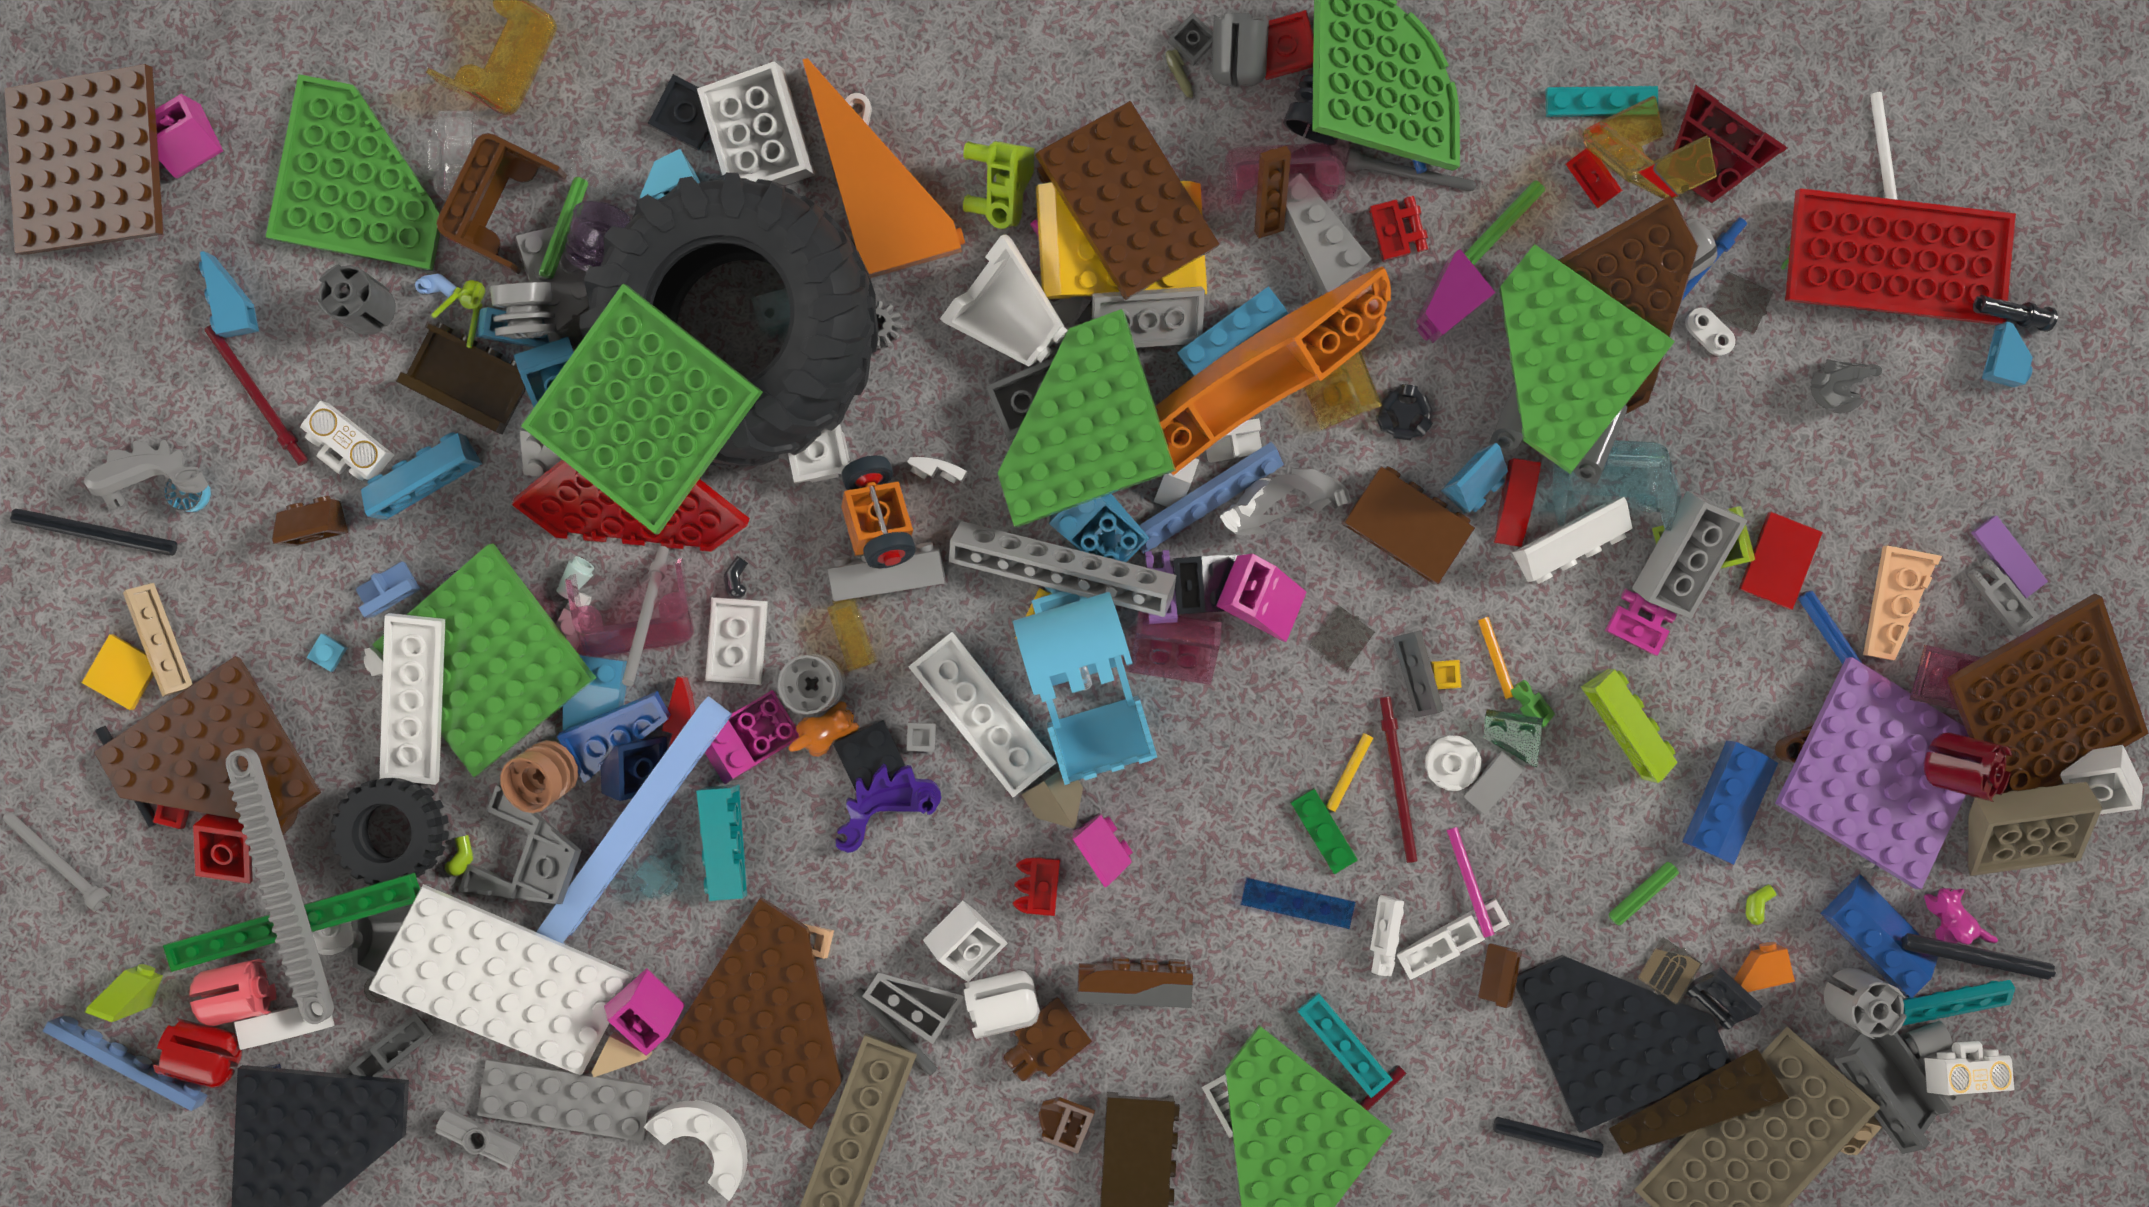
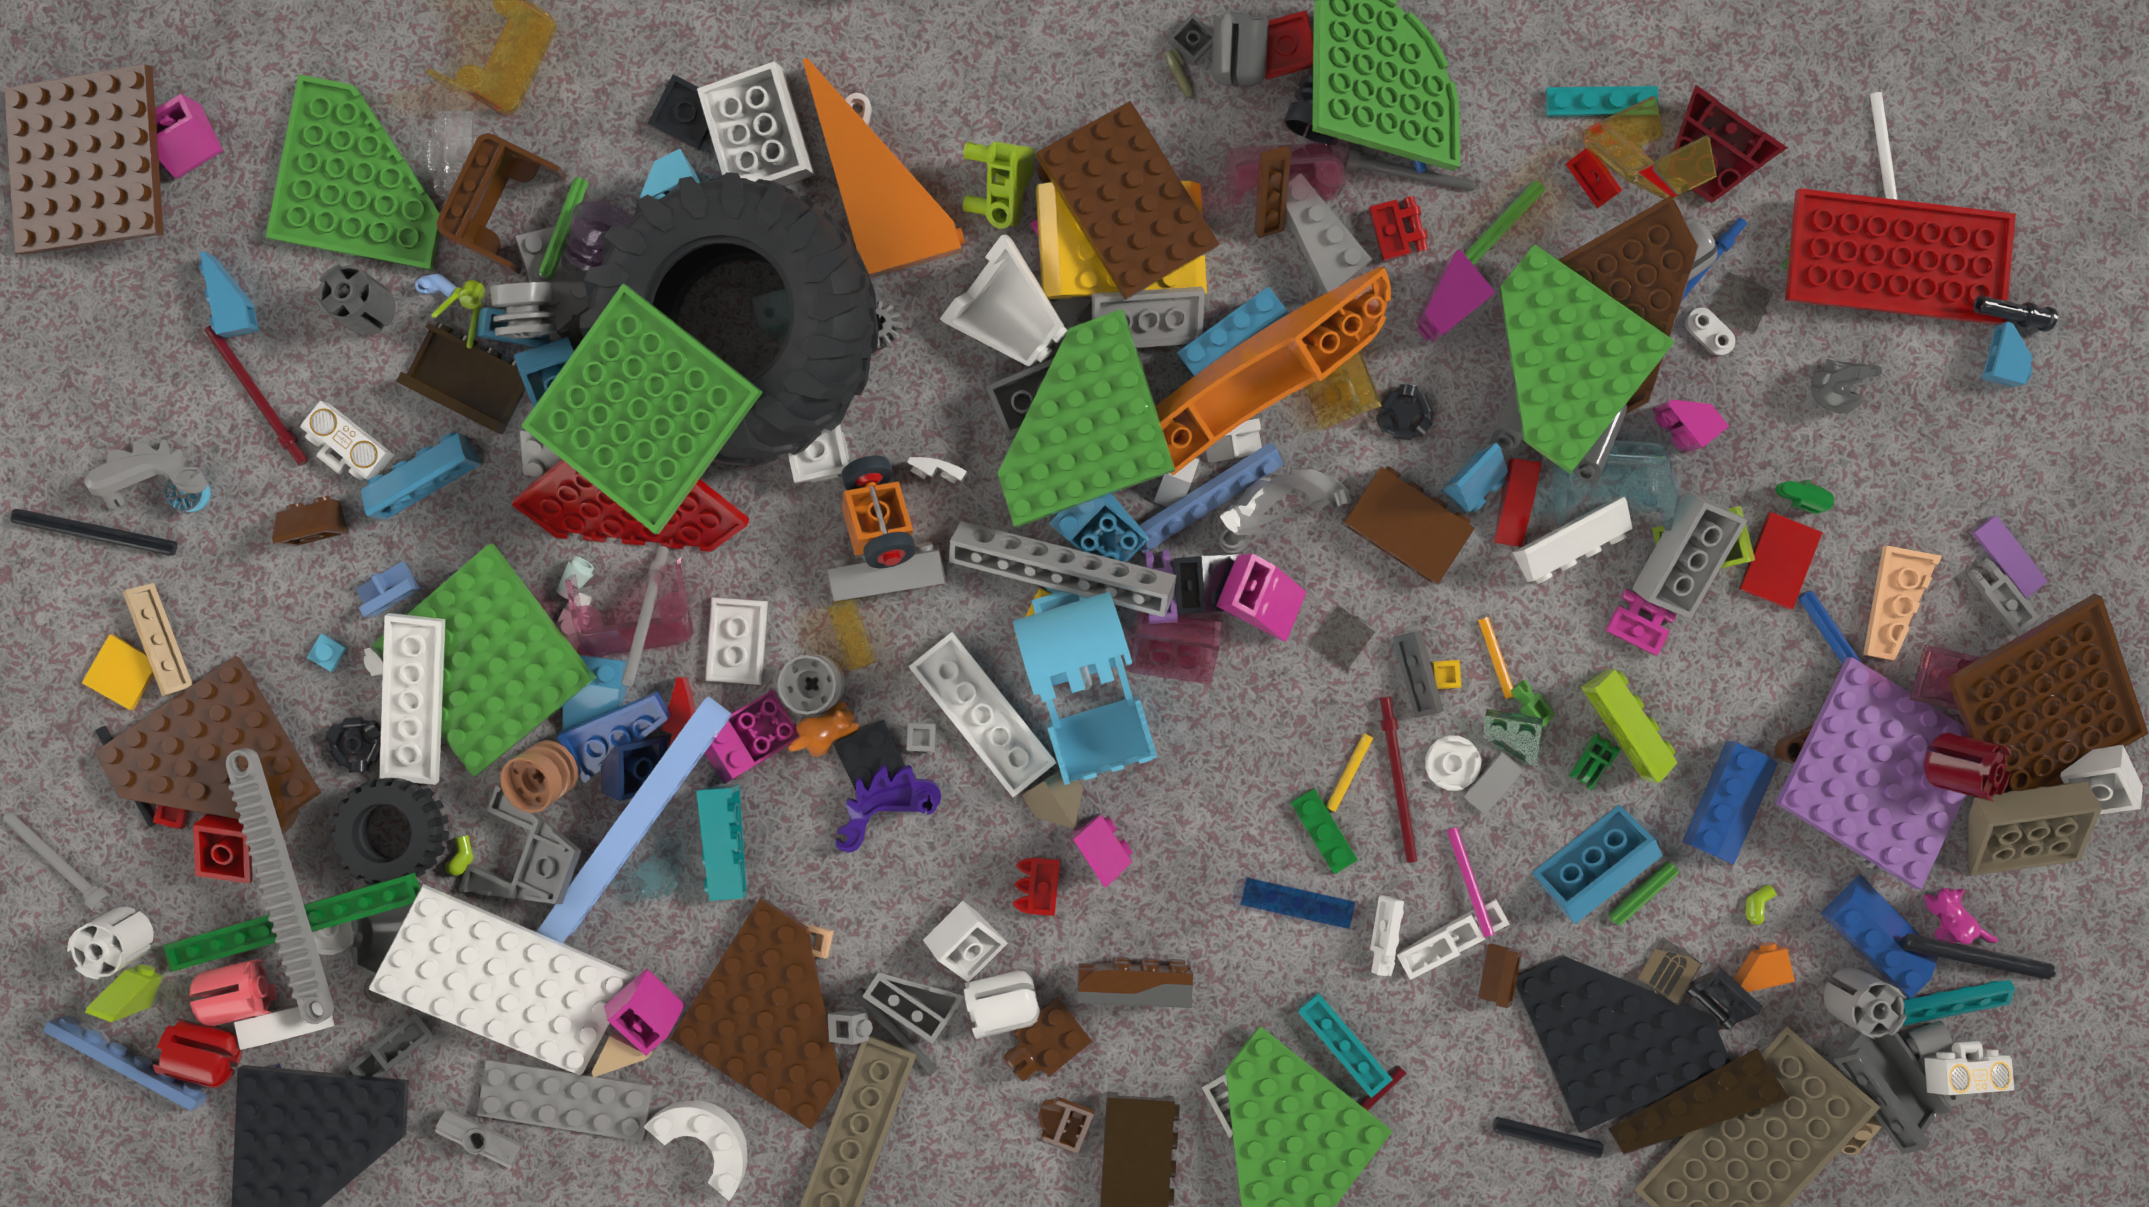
black arm [724,556,748,599] -> none
none -> white cylinder [67,907,154,979]
none -> black piece [325,716,381,773]
none -> light grey brick [828,1009,872,1045]
none -> light grey plate [1219,529,1247,555]
none -> dark azure slope [1532,804,1663,924]
none -> green arm [1568,732,1621,791]
none -> dark pink slope [1652,399,1729,452]
none -> green arm [1775,479,1834,514]

